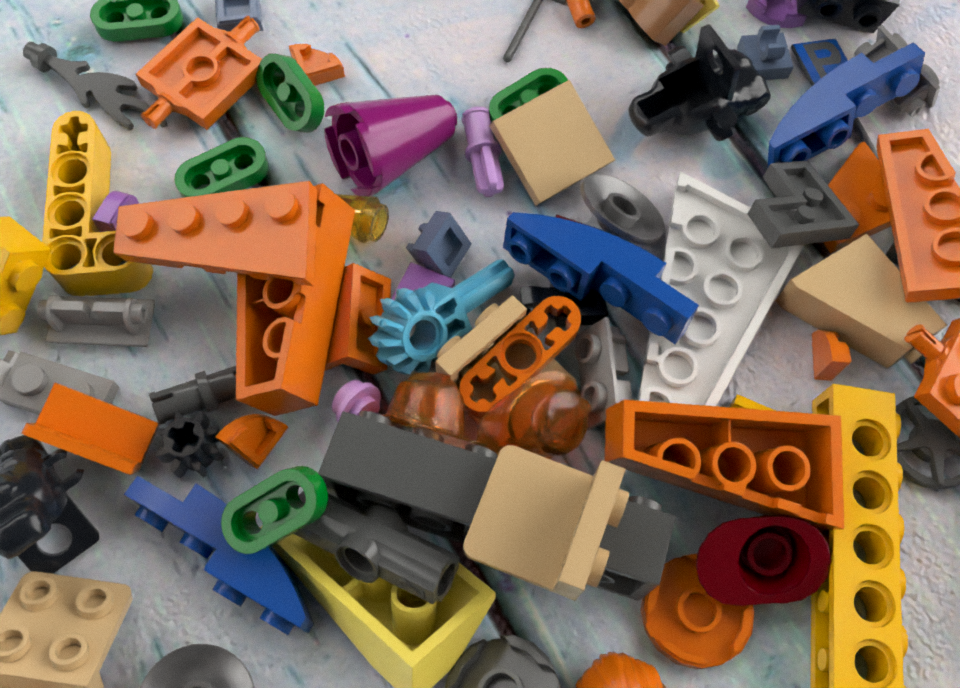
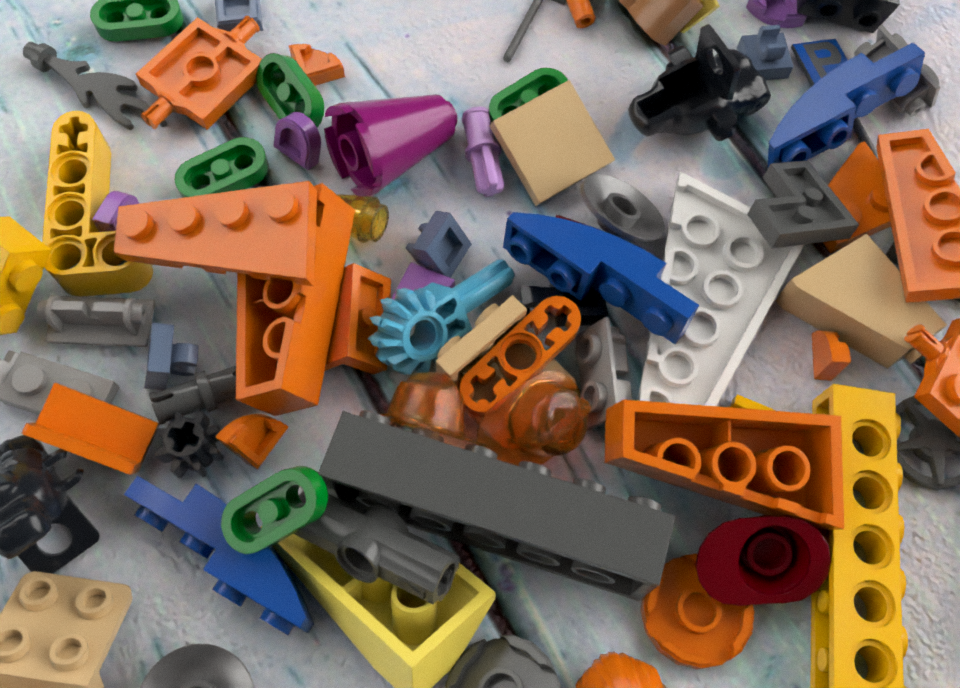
lavender plate [332,380,381,422] -> none
tan bracket [463,445,629,601] -> none
none -> sand blue tile [144,322,199,390]
none -> medium lavender tile [274,112,321,170]

